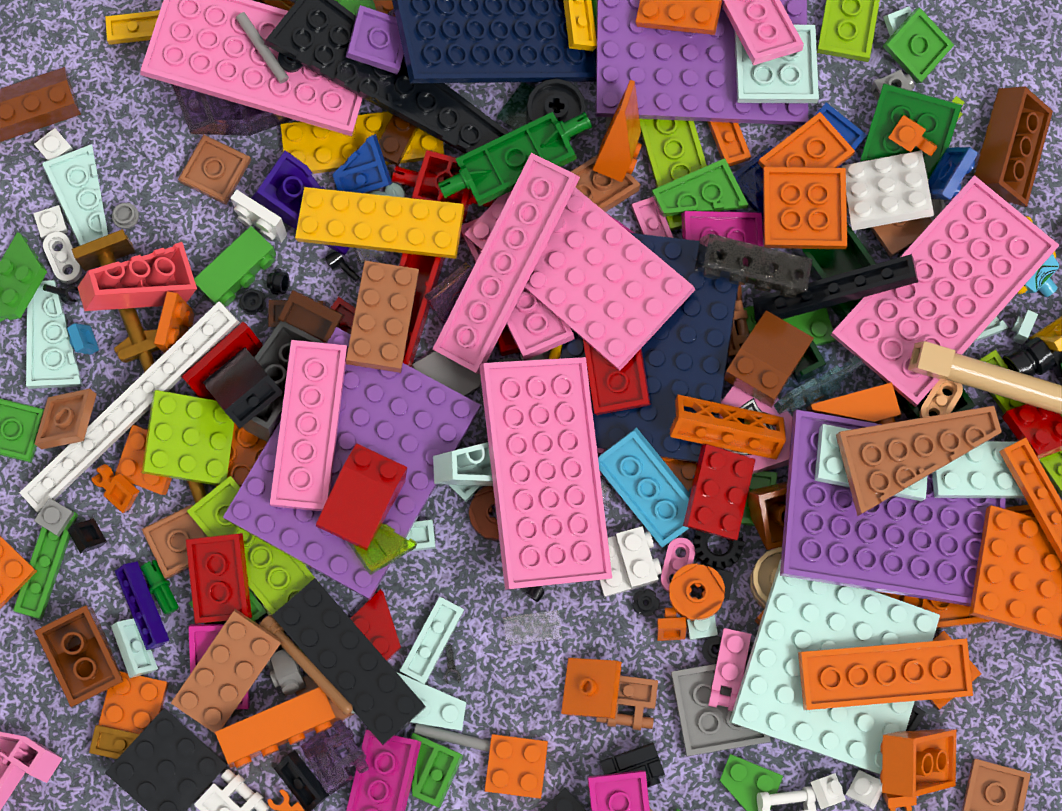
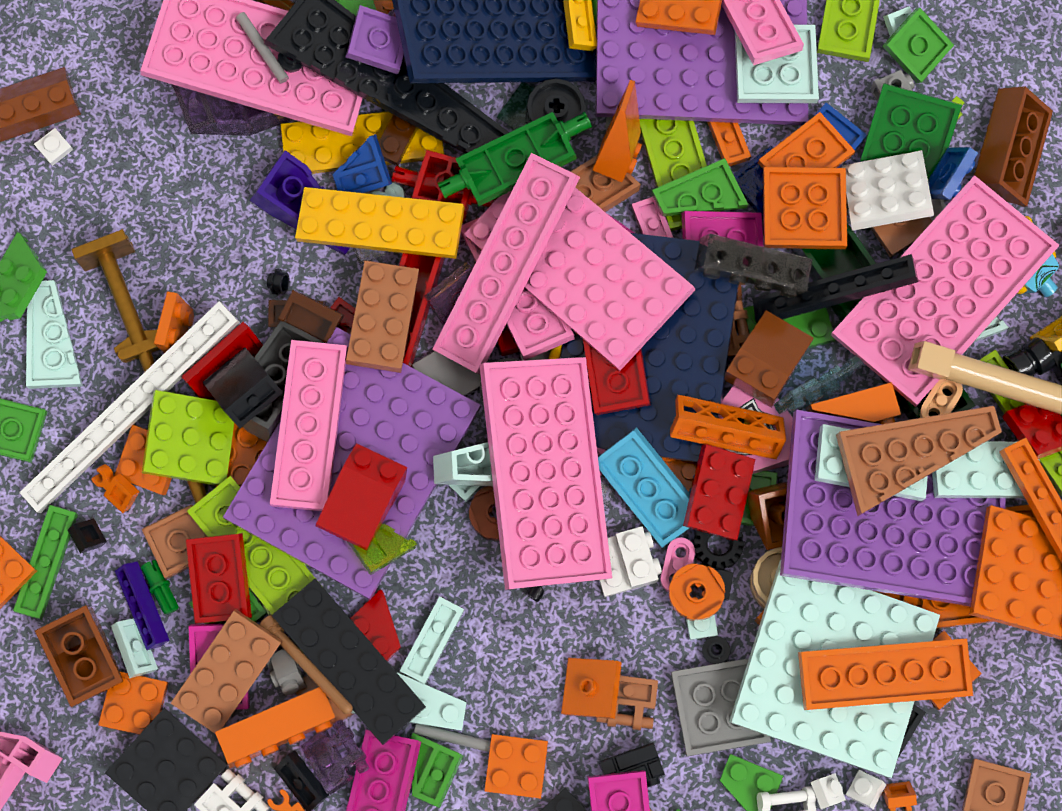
white plate [33,205,68,240] -> none
nougat plate [34,388,97,450] -> none
light grey plate [34,498,75,537] -> none
light aqua wing [42,144,108,246] -> none
white plate [43,232,82,284] -> none
black hand [43,284,79,305] -> none
dark azure plate [67,323,99,355] -> none
coral wedge [78,242,197,311] -> none
pearl gold plate [89,725,140,759] -> none
yellow plate [105,10,160,45] -> none
light grey plate [112,203,139,229] -> none
nougat plate [178,134,251,205] -> none
bright green brick [194,226,276,307] -> none
white plate [230,190,287,243] -> none
black plate [239,289,266,315] -> none
black hand [326,251,360,282] -> none
light aqua plate [406,520,436,552] -> none
clear smoke hand [444,645,461,684] -> none
clear plate [503,610,562,646] -> none
black plate [632,589,660,617] -> none
orange tile [657,607,687,641] -> none
bright pink plate [708,628,752,711] -> none
dark green panel [793,341,826,383] -> none
orange slope [880,729,956,797] -> none
orange plate [888,114,937,156] -> none
light aqua plate [1011,310,1038,345] -> none

